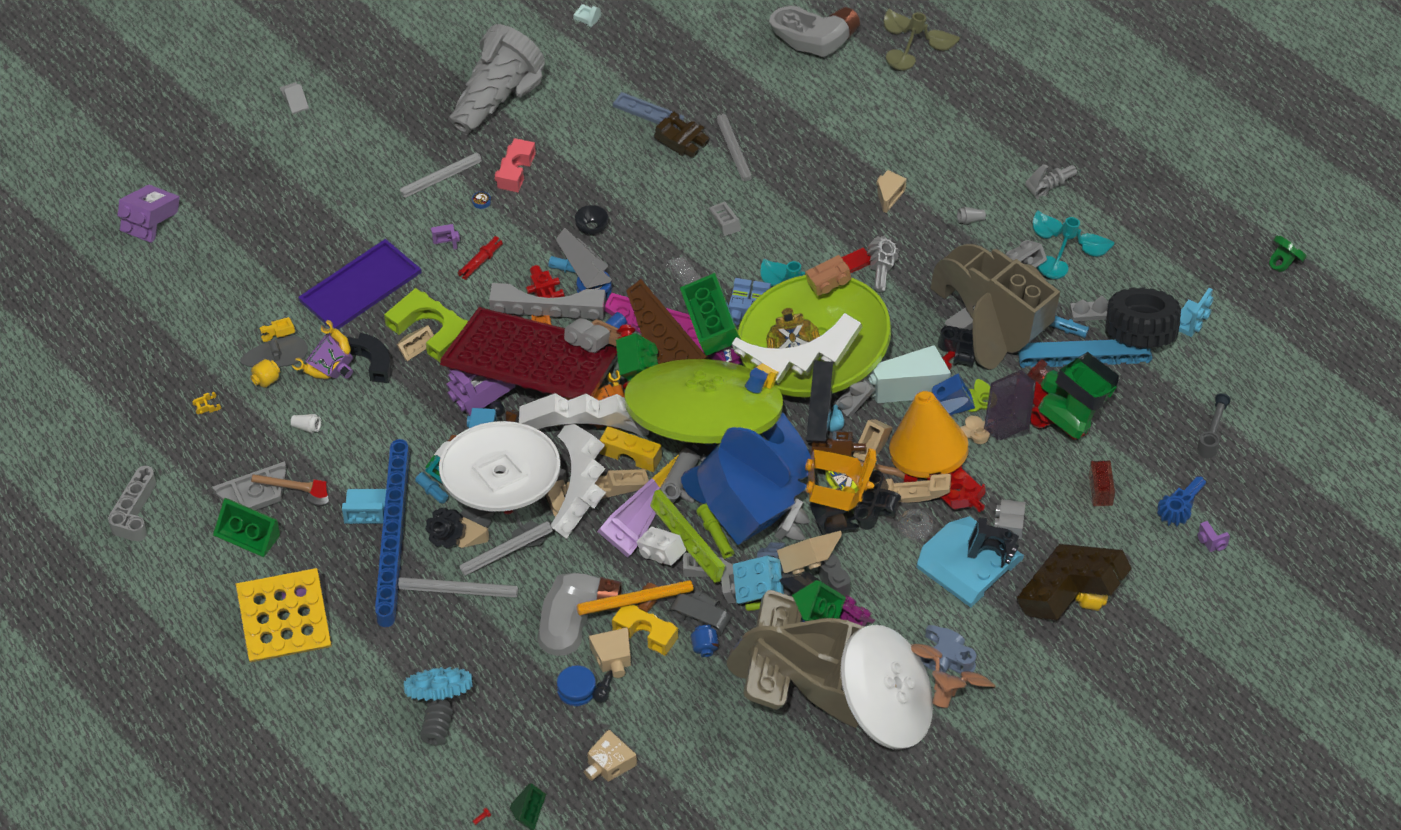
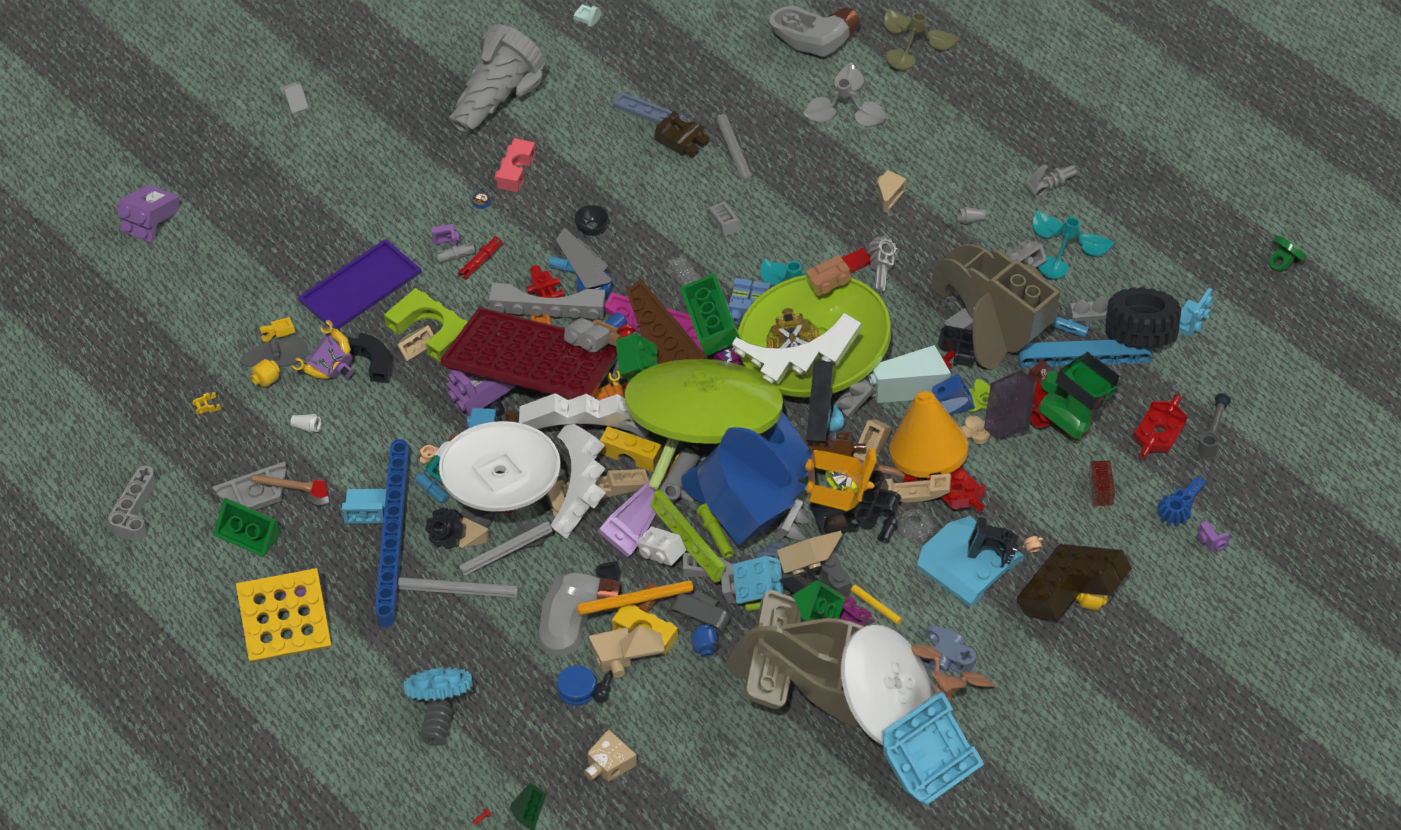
light grey axle [400,153,481,198] -> none
leg [745,363,779,393] -> none
light grey brick [994,499,1026,539] -> none
none -> light nougat plate [419,445,438,464]
none -> light grey pin [436,242,475,264]
none -> black tile [596,561,621,581]
none -> tan slope [620,625,665,660]
none -> yellowish green axle [649,438,680,490]
none -> light grey plant [803,62,886,127]
none -> yellow bar [851,584,903,625]
none -> black pin [877,517,898,544]
none -> medium azure wedge [882,691,984,804]
none -> light nougat plate [1022,536,1043,553]
none -> red plate [1133,394,1188,459]

